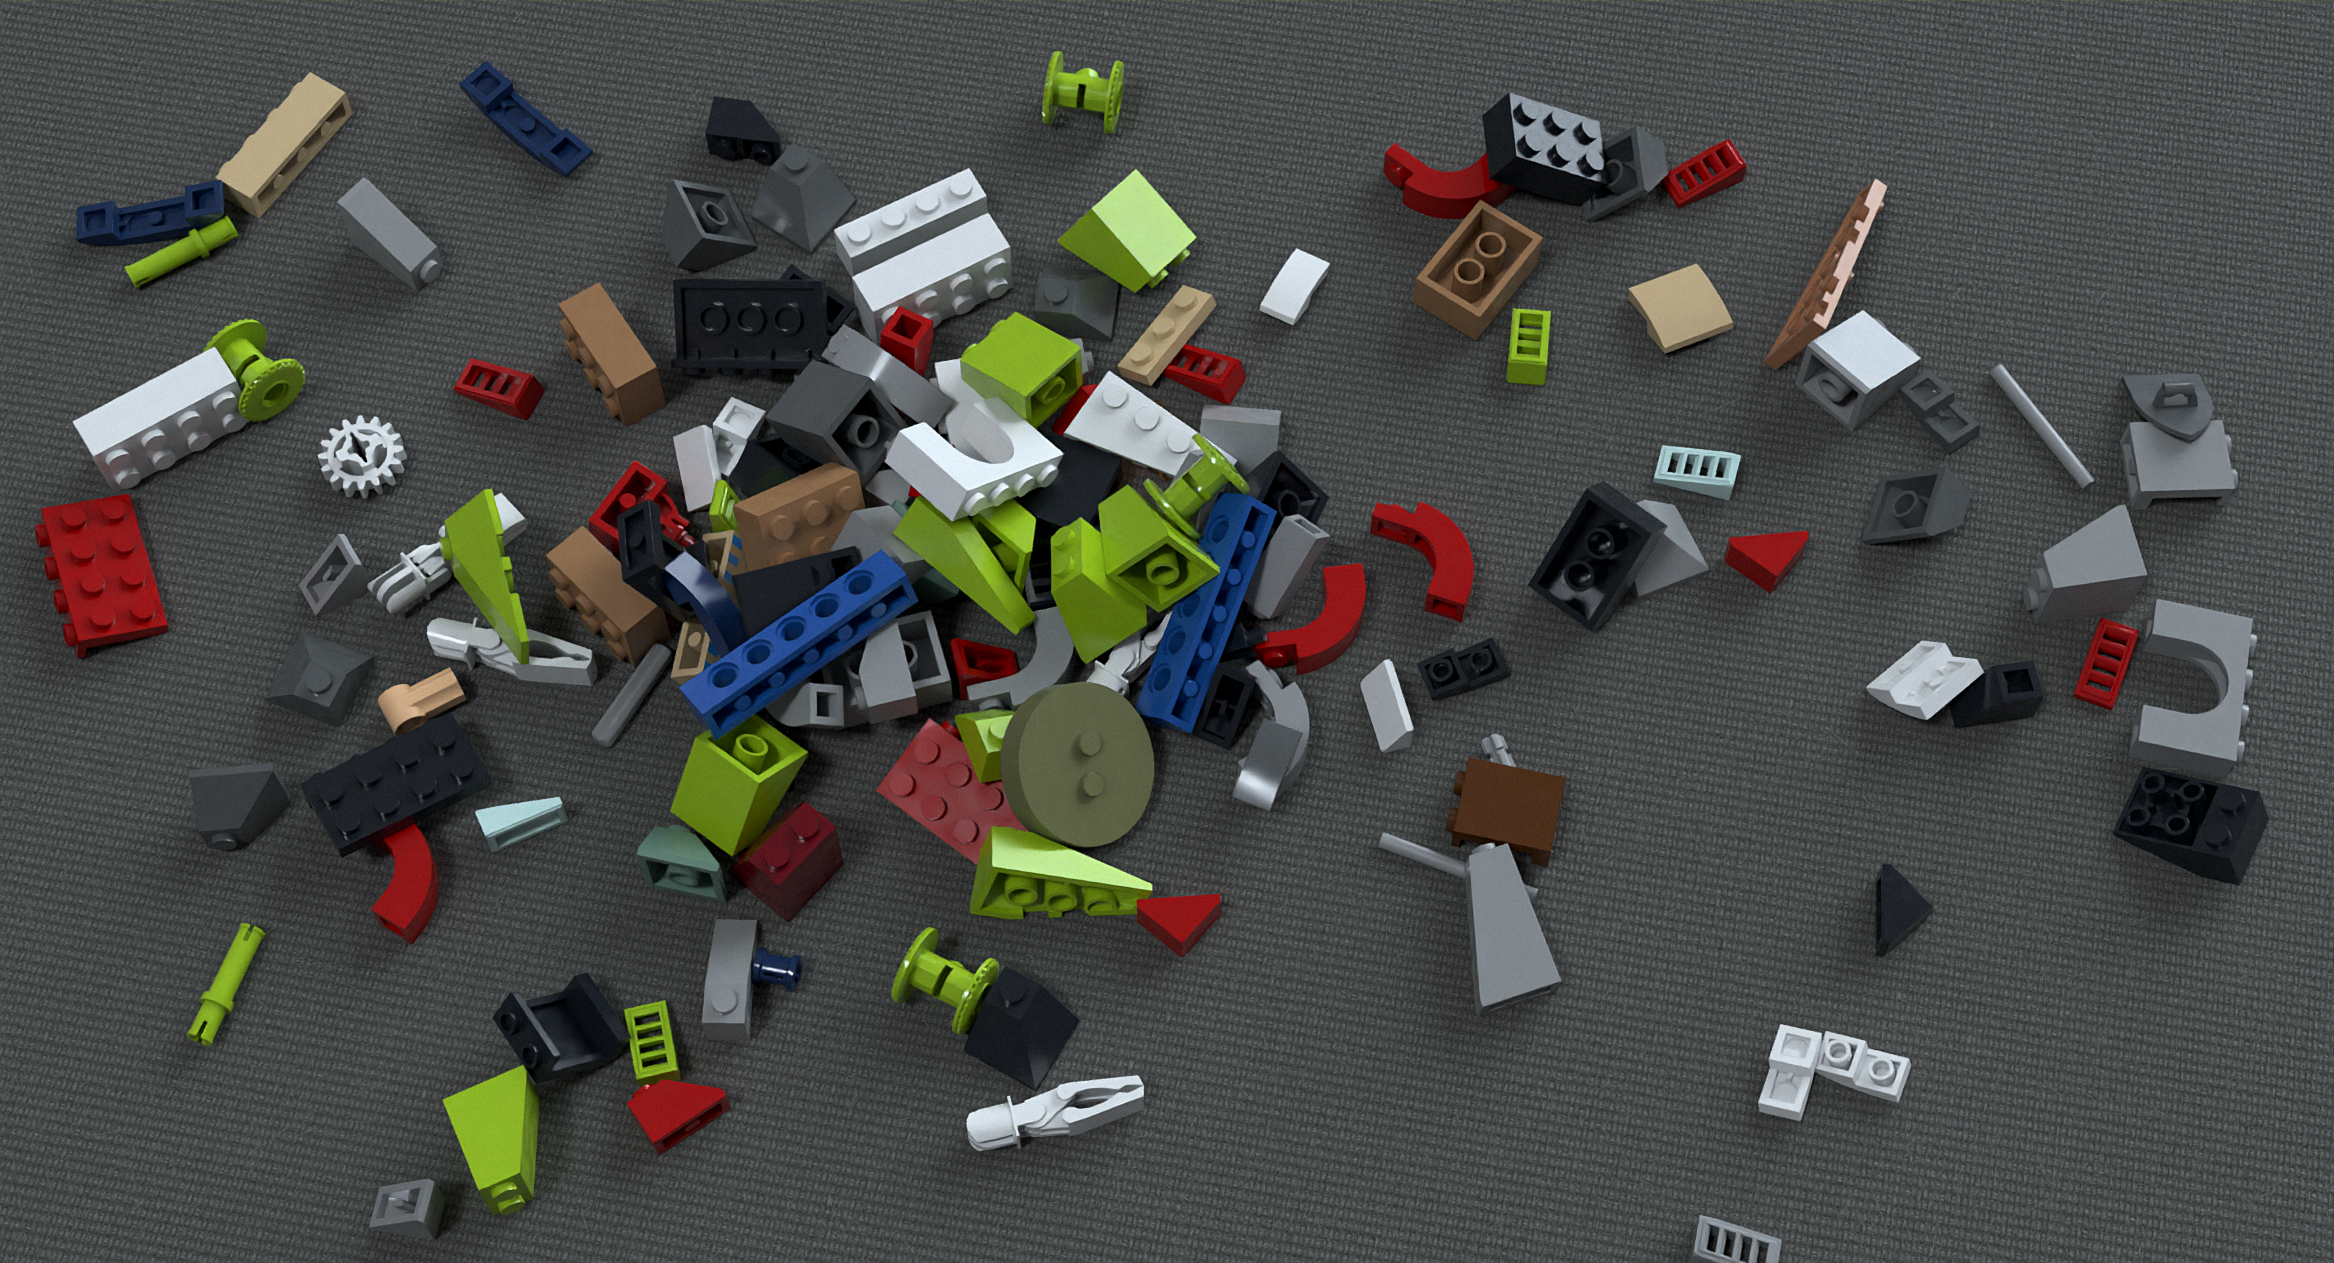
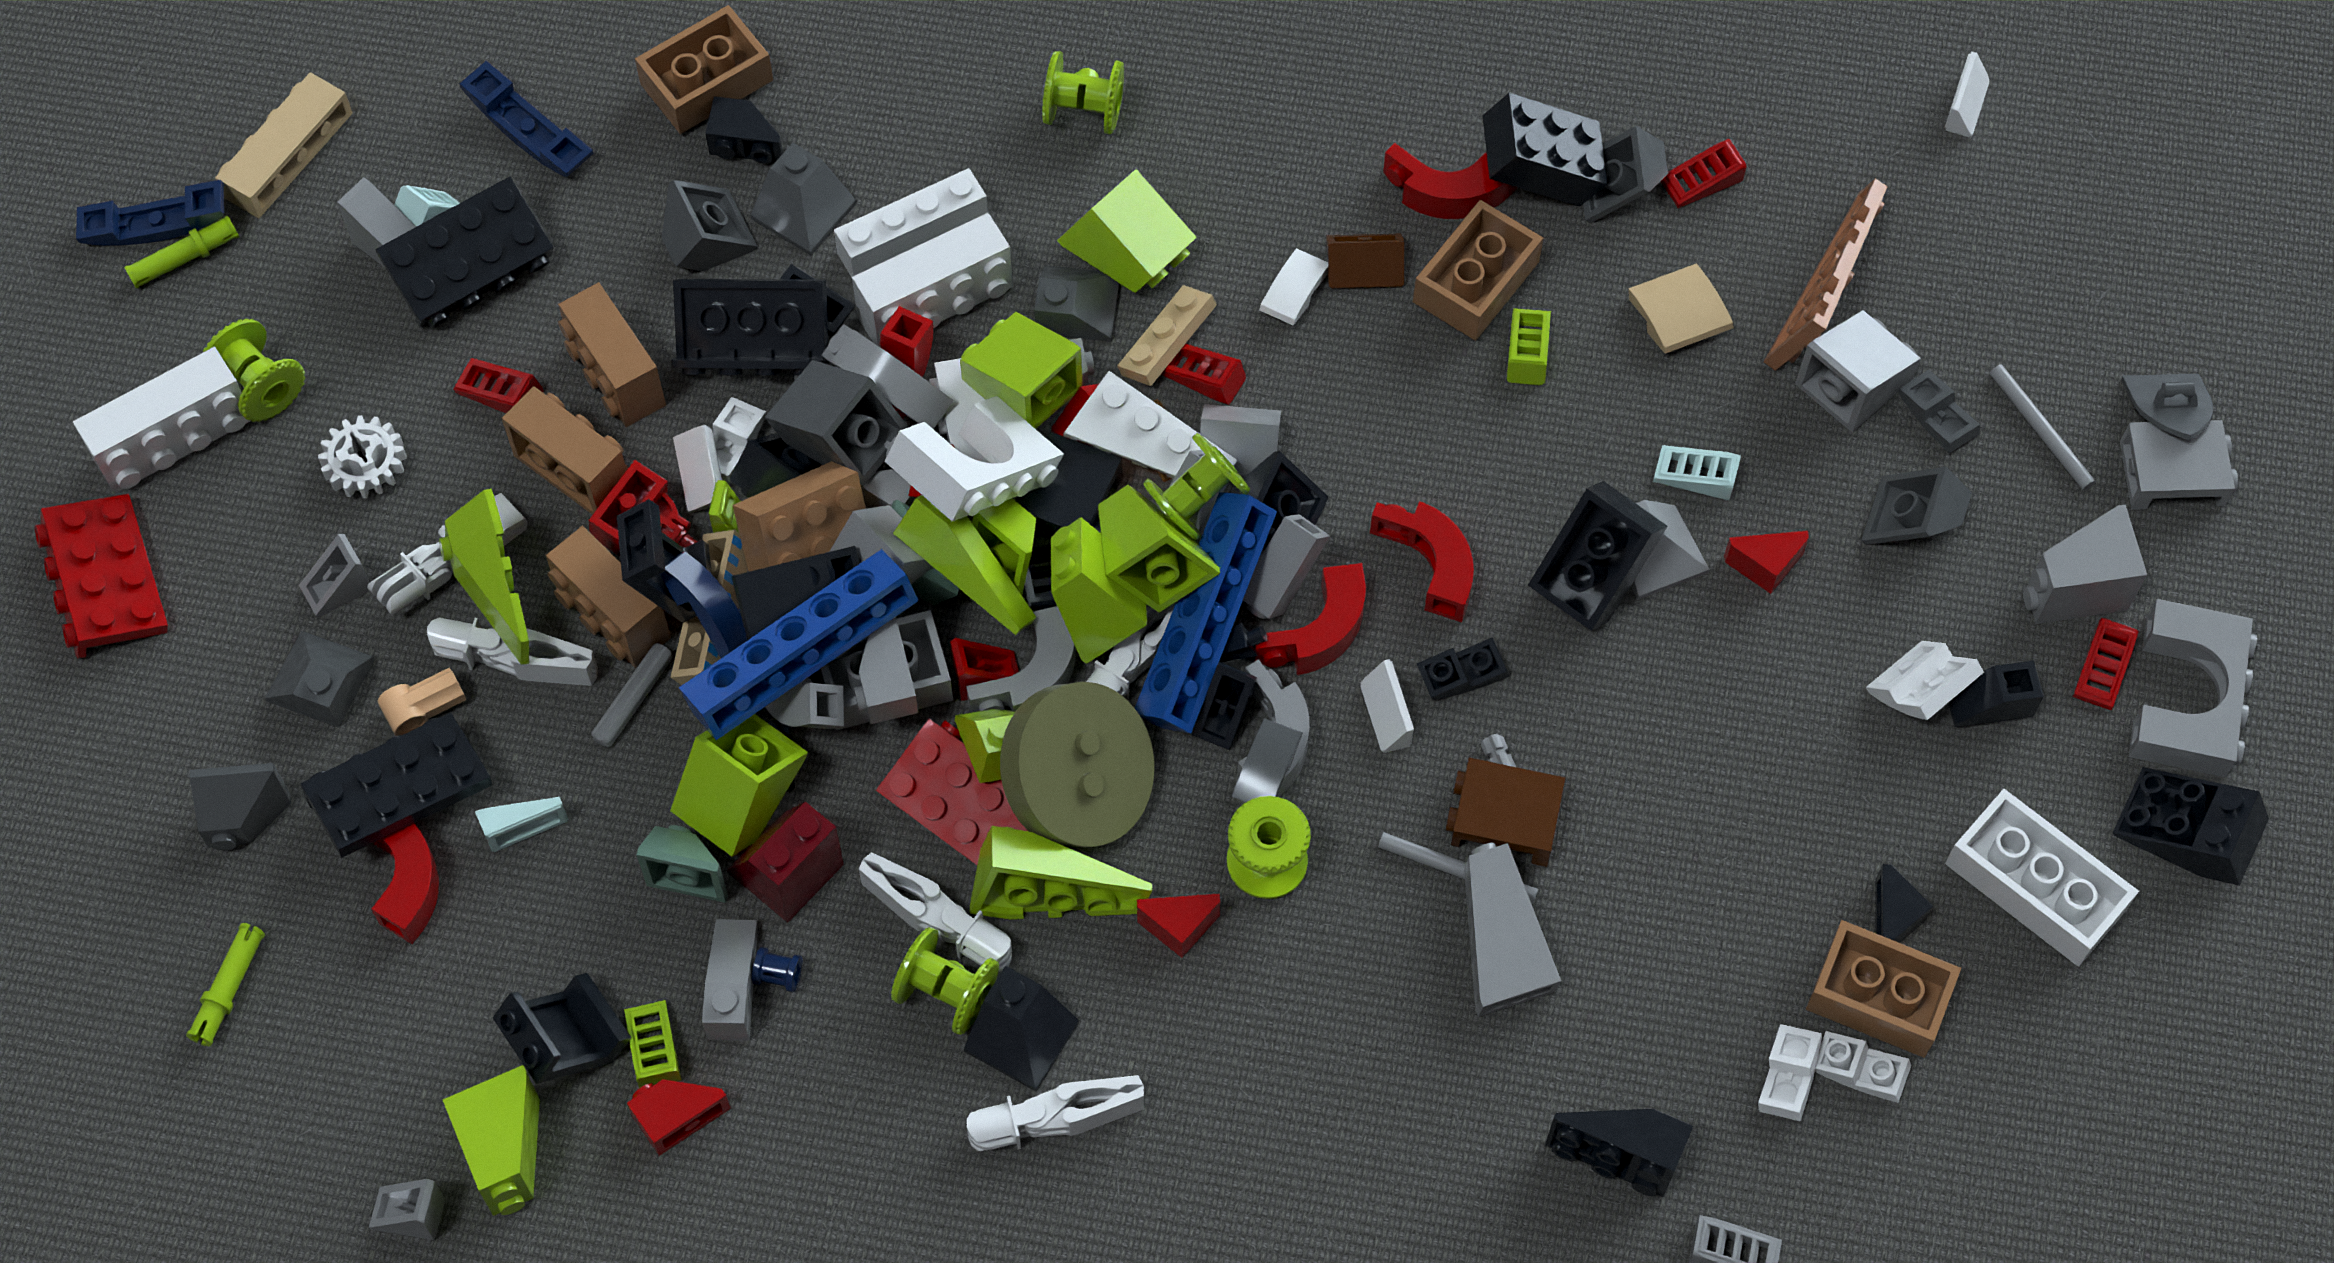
none -> black bracket [376,176,554,328]
none -> light aqua slope [394,185,459,227]
none -> medium nougat brick [502,386,628,515]
none -> medium nougat brick [635,5,773,134]
none -> white arm [859,852,1012,972]
none -> lime hose [1227,796,1311,899]
none -> reddish brown panel [1326,233,1404,288]
none -> black slope [1545,1109,1693,1197]
none -> medium nougat brick [1806,920,1961,1058]
none -> white slope [1945,51,1989,137]
none -> white brick [1945,789,2139,967]

